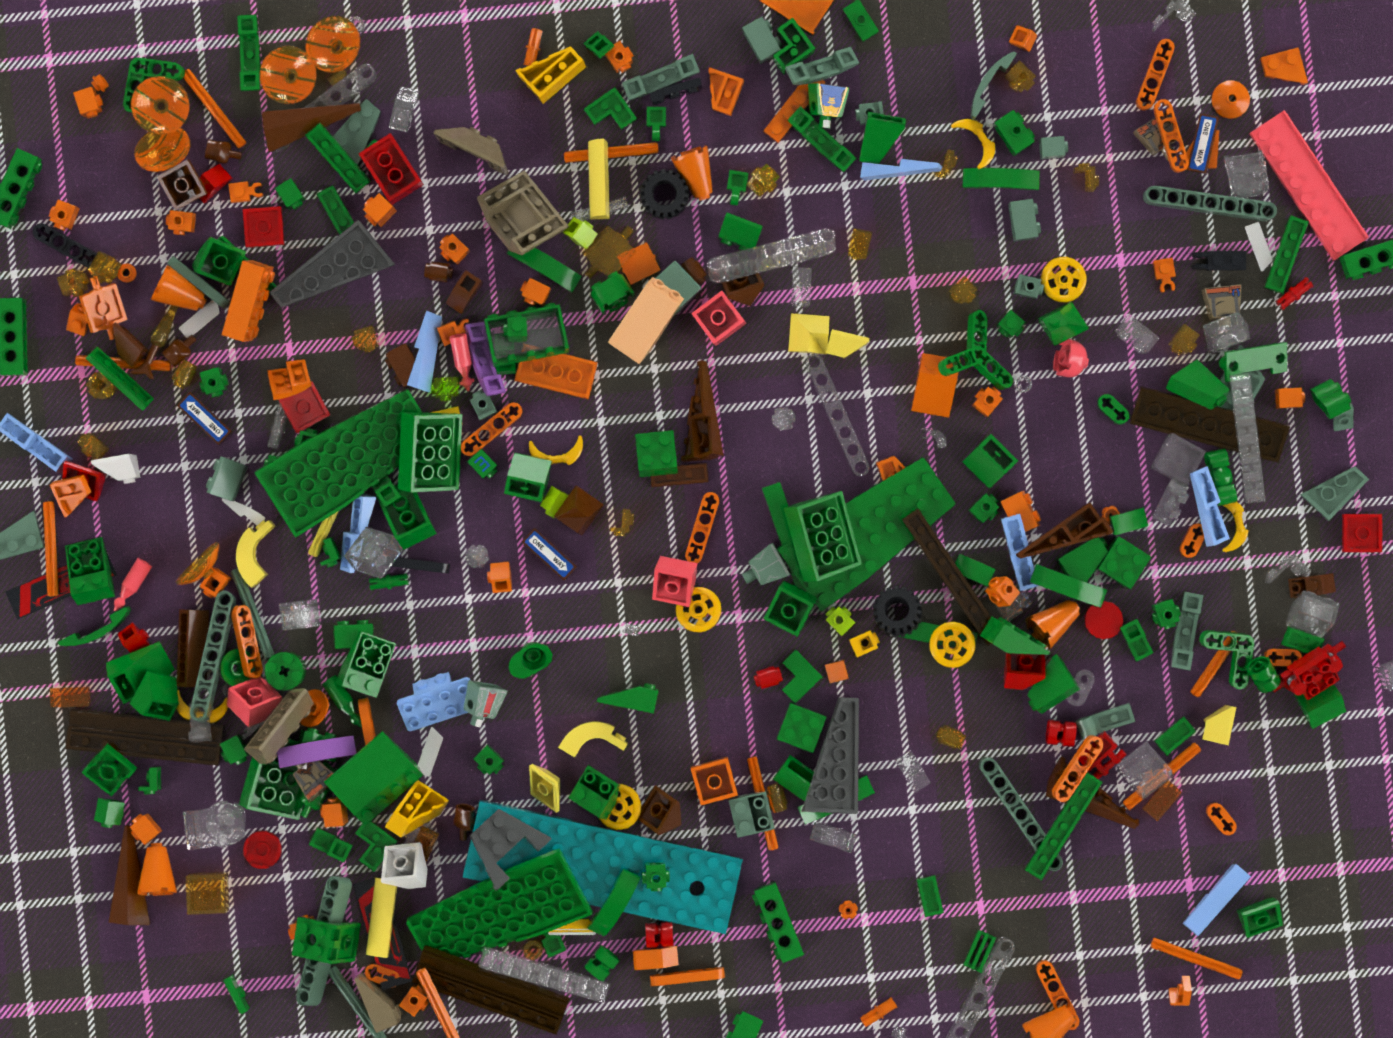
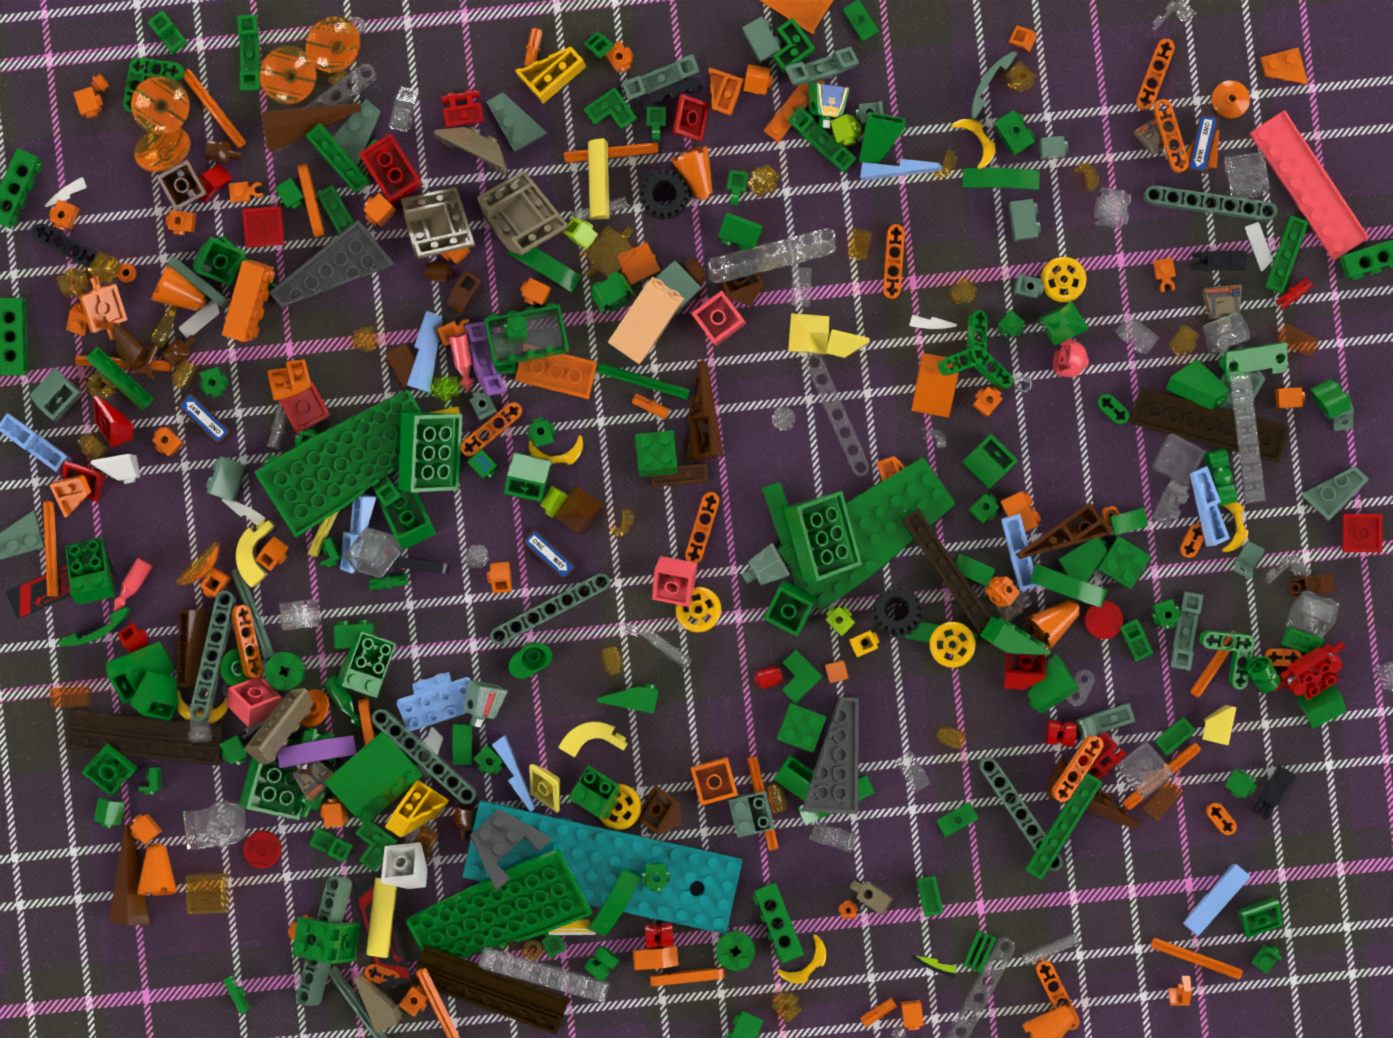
none -> sand green slope [29,368,83,422]
none -> white sticker [45,177,86,207]
none -> red slope [93,396,134,448]
none -> green slope [148,10,188,55]
none -> orange brick [152,427,185,457]
none -> orange brick [255,536,289,571]
none -> orange beam [297,163,325,238]
none -> sand green beam [372,709,477,804]
none -> dark tan slope [401,187,475,259]
none -> red plate [441,89,484,128]
none -> green slope [452,723,473,765]
none -> sand green wing [486,92,548,152]
none -> sand green beam [490,573,610,645]
none -> light blue slope [492,735,535,812]
none -> green brick [527,417,556,448]
none -> green axle [597,363,690,399]
none -> clear yellow brick [601,646,624,675]
none -> orange axle [632,394,670,420]
none -> clear pin [640,626,693,670]
none -> red slope [673,94,709,141]
none -> green brick [716,929,755,971]
none -> orange brick [743,64,773,95]
none -> clear yellow brick [772,991,802,1023]
none -> yellow piece [777,934,826,983]
none -> lime brick [830,114,861,146]
none -> dark tan torso [849,878,894,915]
none -> orange beam [883,224,905,299]
none -> orange brick [901,1000,924,1030]
none -> white sticker [909,315,957,329]
none -> sticker [912,956,956,977]
none -> green plate [936,802,979,837]
none -> clear pin [1022,933,1080,966]
none -> clear brick [1094,187,1131,228]
none -> green brick [1225,767,1257,798]
none -> sand green bracket [1234,541,1264,579]
none -> green bracket [1250,944,1282,974]
none -> black hinge [1252,765,1296,820]
none -> clear orange plate [1276,323,1320,357]

